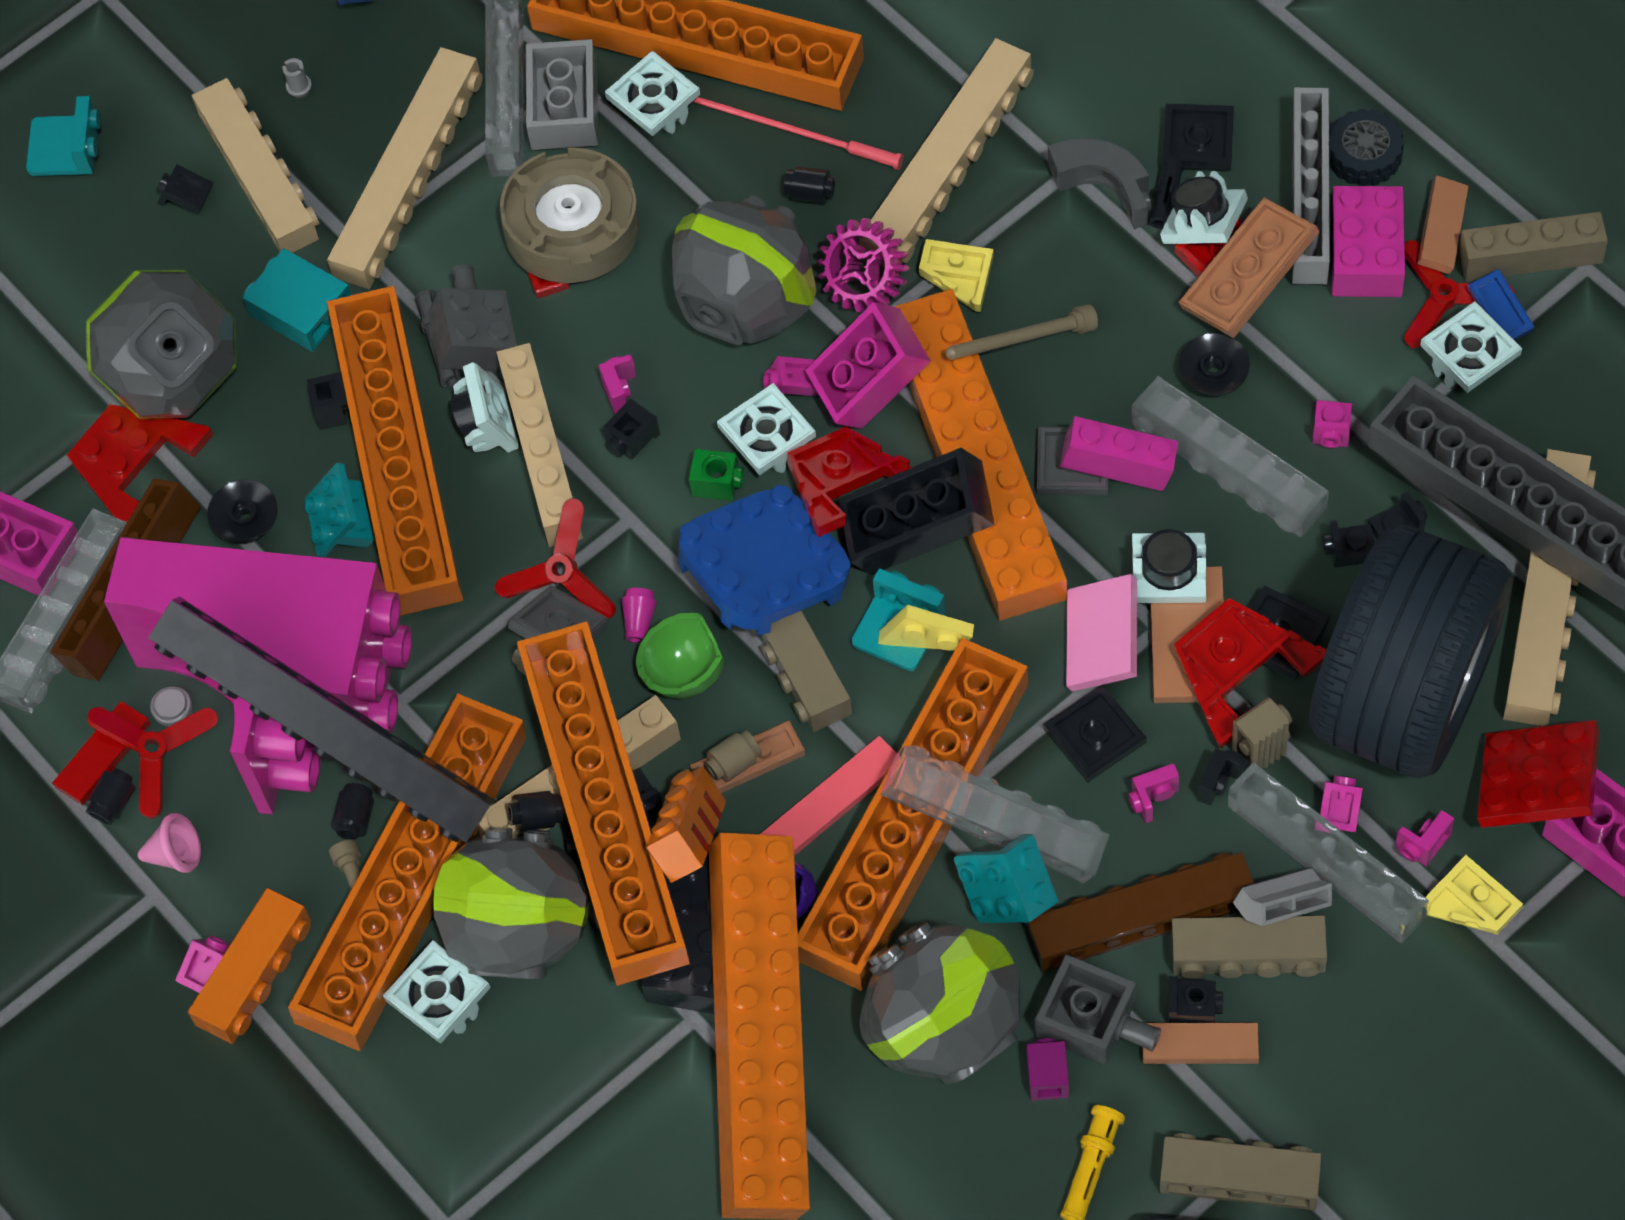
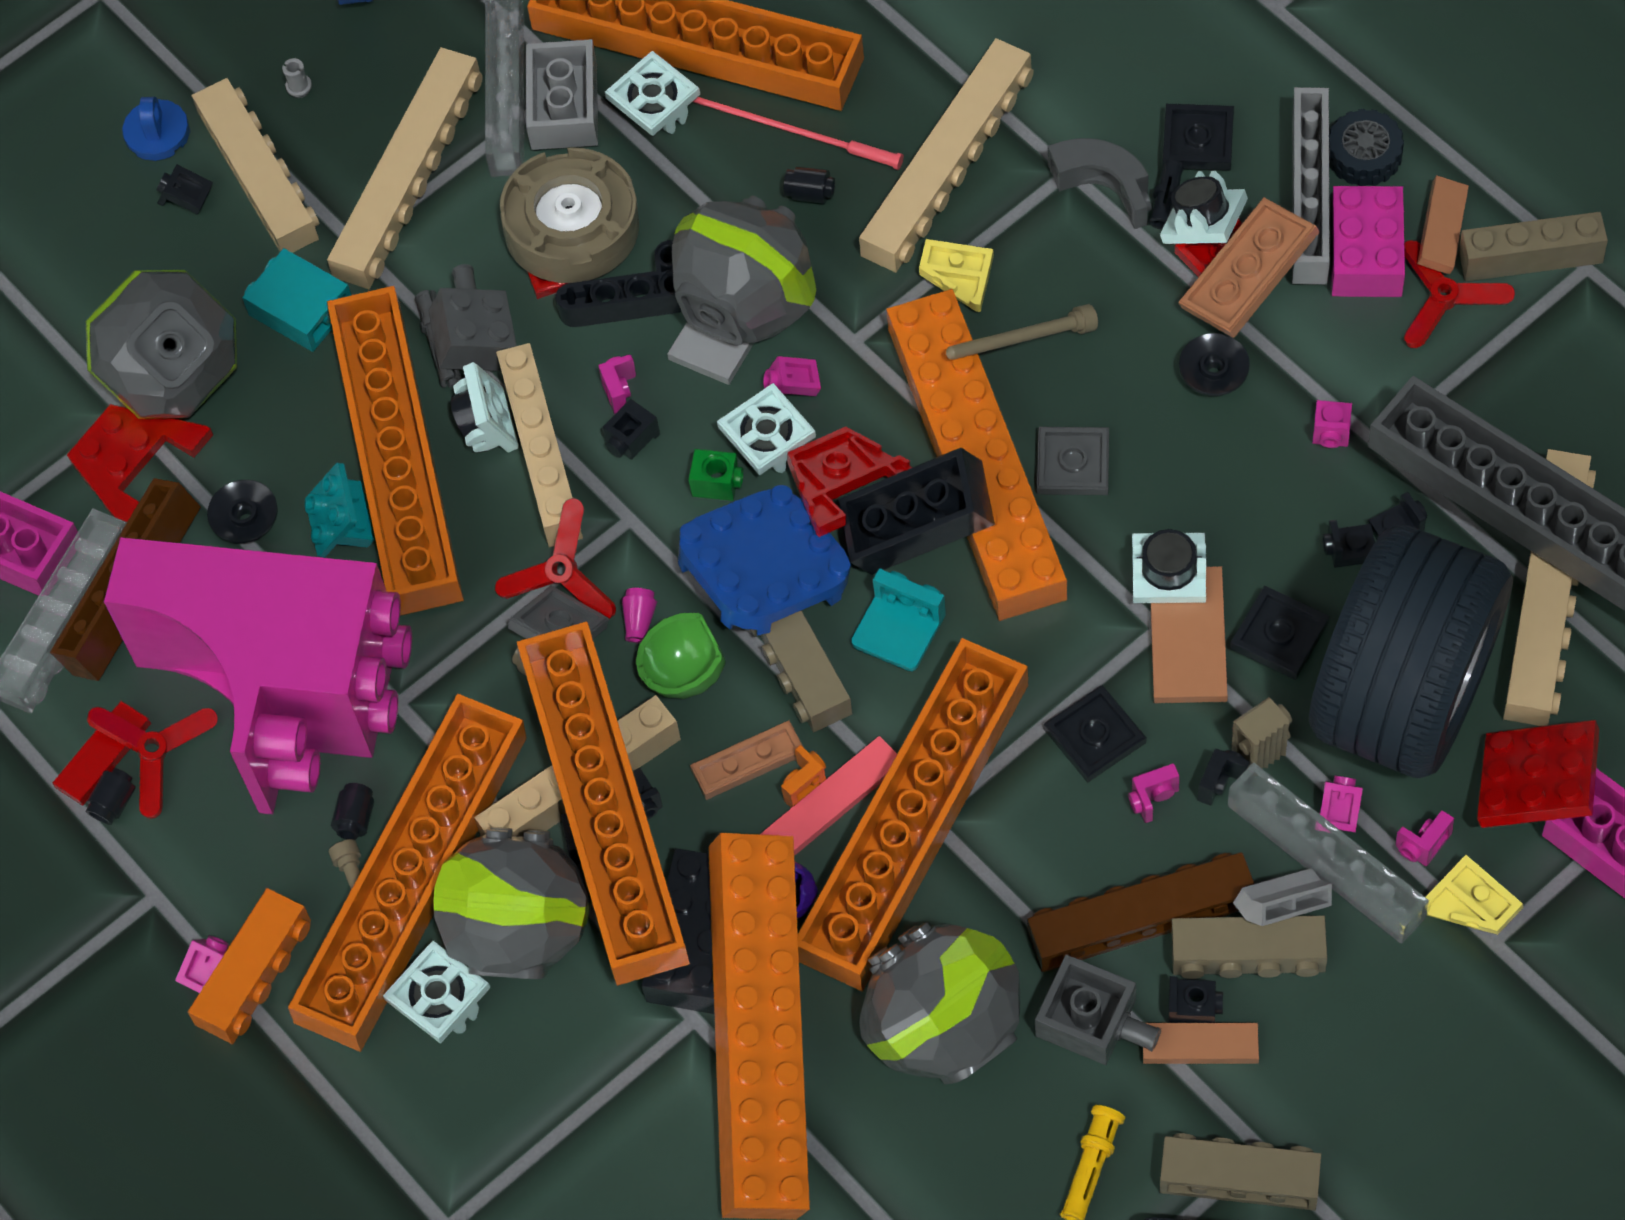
teal bracket [26,96,101,176] -> none
bright pink hat [138,813,201,873] -> none
black brick [148,596,495,842] -> none
light grey piece [150,686,193,726] -> none
black brick [307,372,349,430] -> none
black brick [507,791,564,832] -> none
orange brick [646,766,726,883] -> none
dark tan brick [705,730,762,782] -> none
dark pink brick [805,302,931,429] -> none
dark pink gear [816,218,910,312] -> none
light yellow wing [878,605,974,651] -> none
clear brick [881,745,1110,883] -> none
teal bracket [954,834,1059,923] -> none
magenta brick [1027,1038,1069,1101] -> none
dark pink brick [1060,416,1178,491] -> none
bright pink tile [1066,574,1137,692] -> none
clear brick [1131,376,1329,538] -> none
red wing [1174,598,1327,749] -> none
light aqua piece [1420,302,1522,393] -> none
blue tile [1467,269,1535,341] -> none
none -> blue tile [122,96,190,161]
none -> black beam [555,240,682,327]
none -> light grey tile [667,322,754,385]
none -> orange bracket [781,745,826,808]

